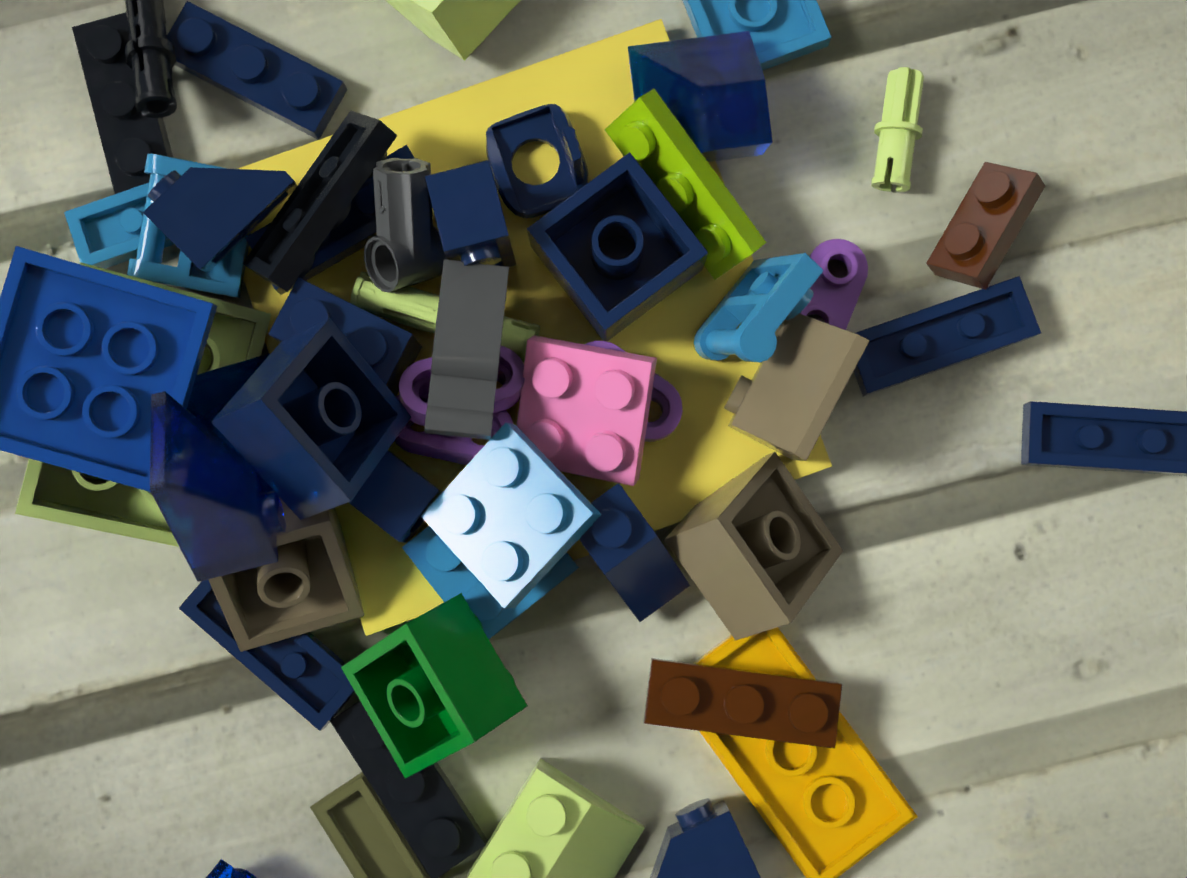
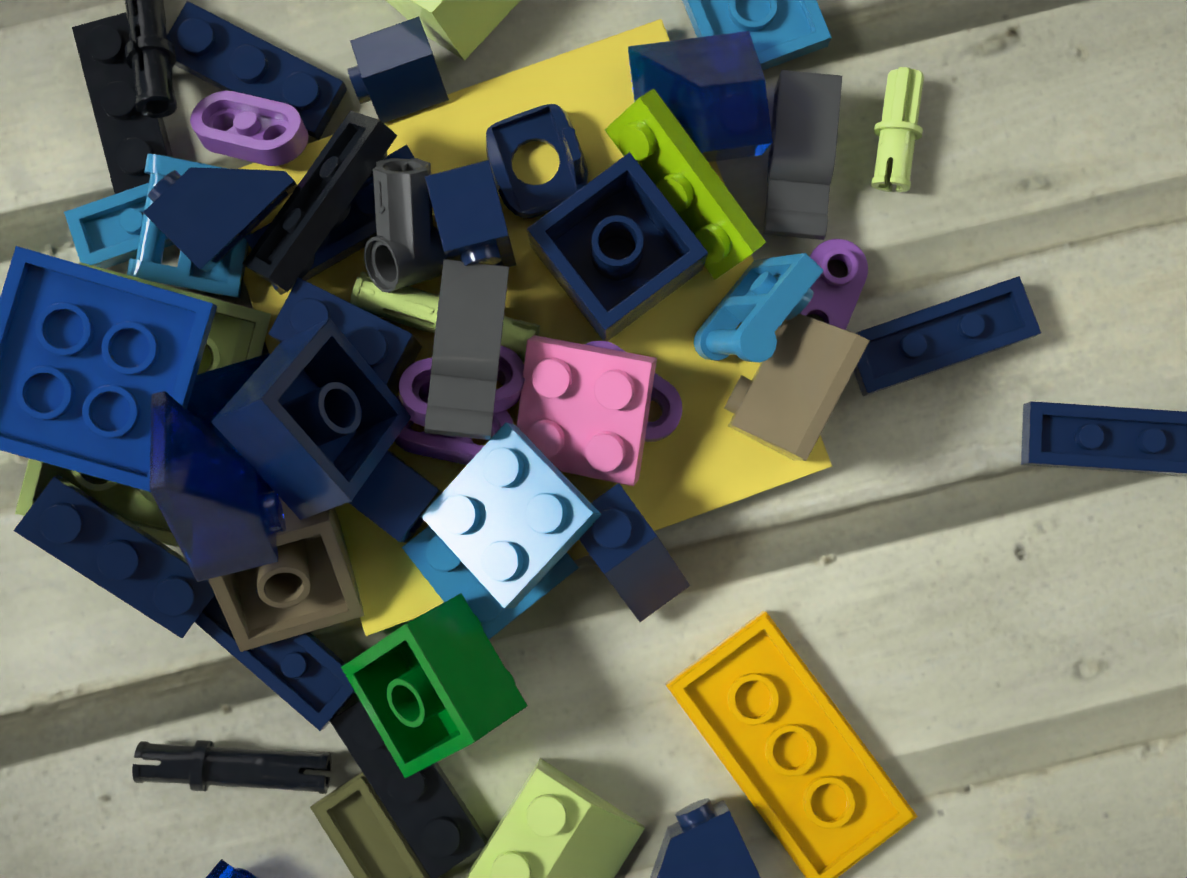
reddish brown plate [643,658,842,749] -> none
dark tan slope [664,452,843,640] -> none
reddish brown plate [926,162,1045,290] -> none
none -> dark blue plate [13,474,215,638]
none -> black pin [132,740,332,794]
none -> medium lavender plate [190,91,308,166]
none -> dark blue brick [347,16,449,123]
none -> dark grey piece [763,70,843,240]

